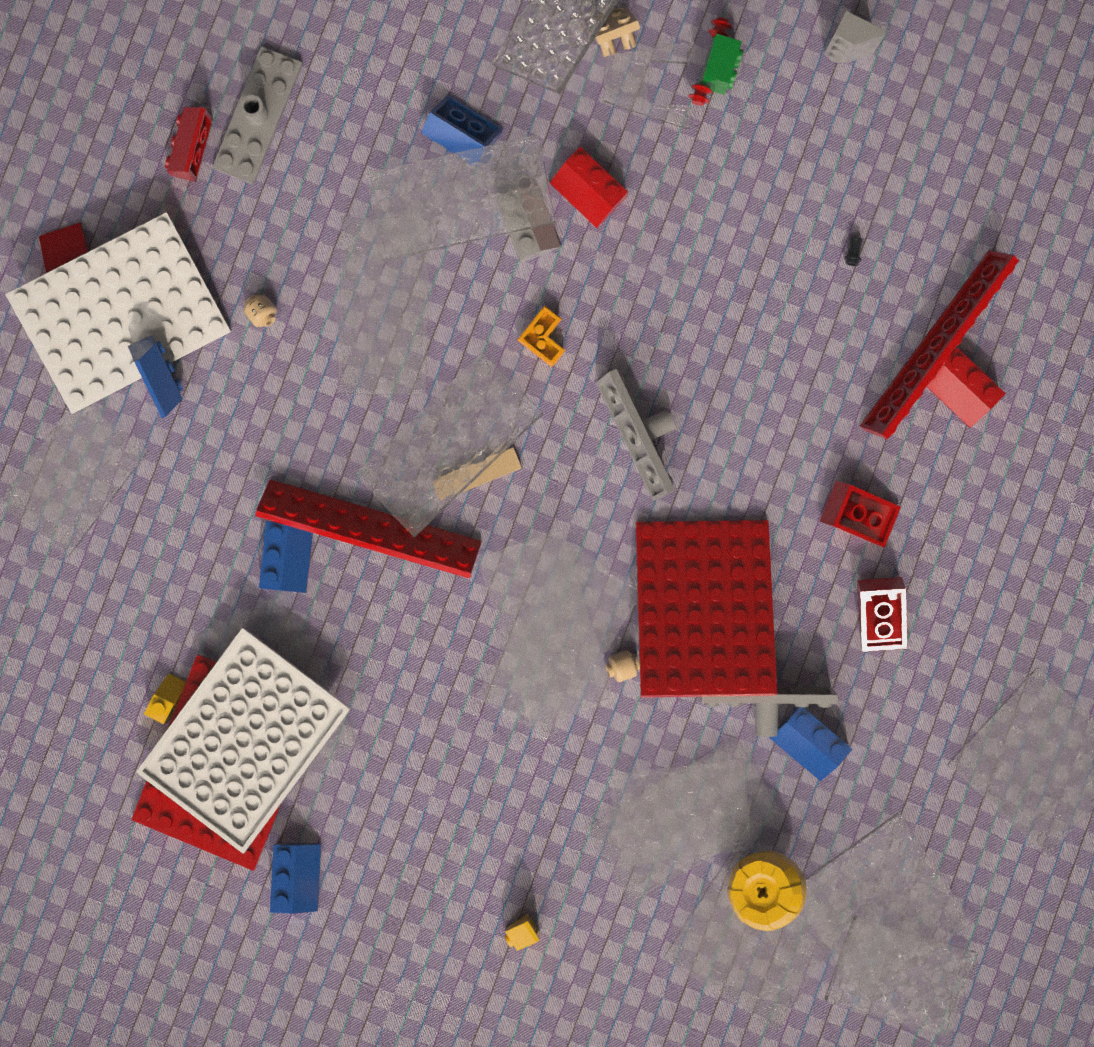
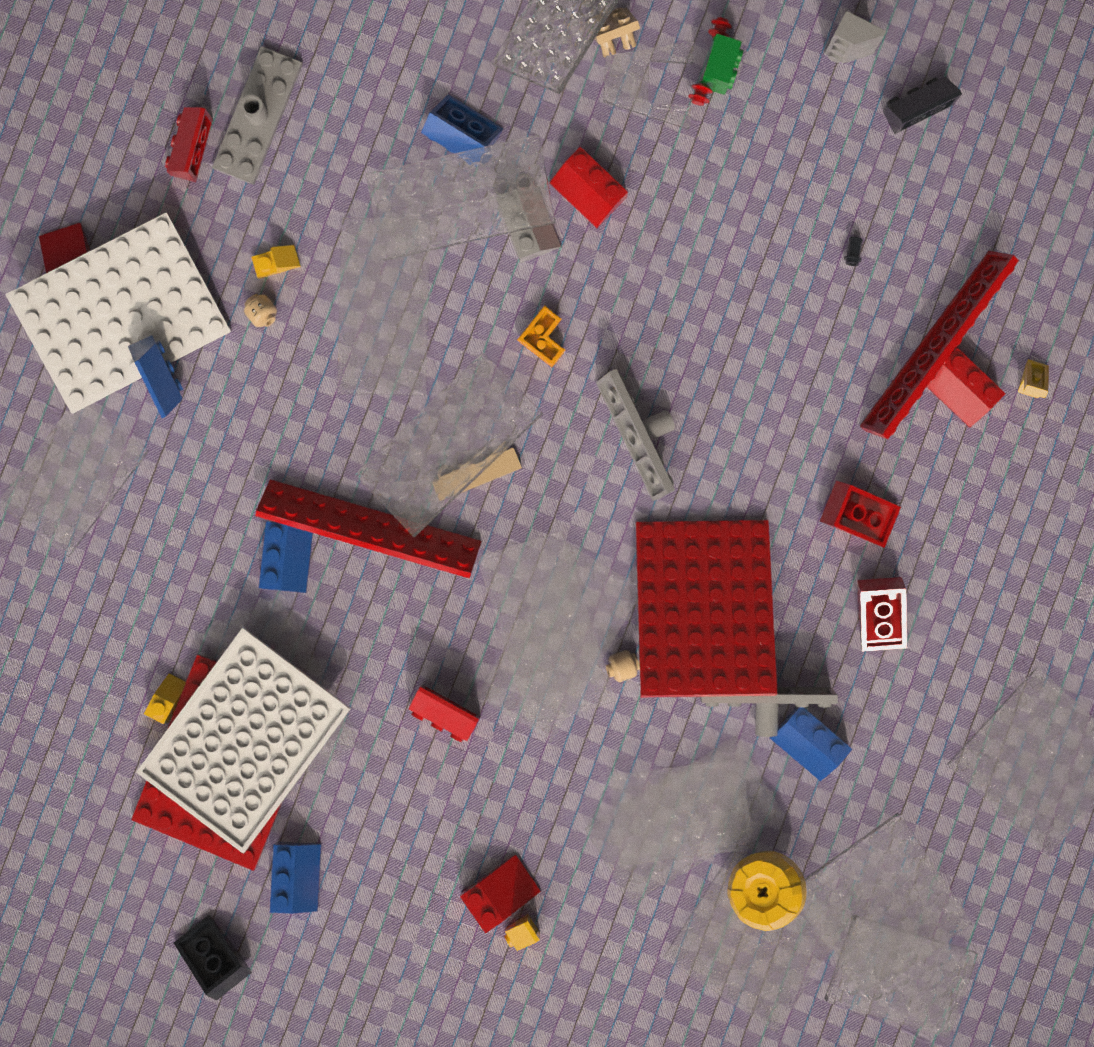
none -> black slope [174,915,252,1001]
none -> yellow slope [251,245,301,279]
none -> slope [409,685,481,743]
none -> red slope [460,854,541,934]
none -> black slope [883,77,962,134]
none -> yellow slope [1018,359,1049,398]

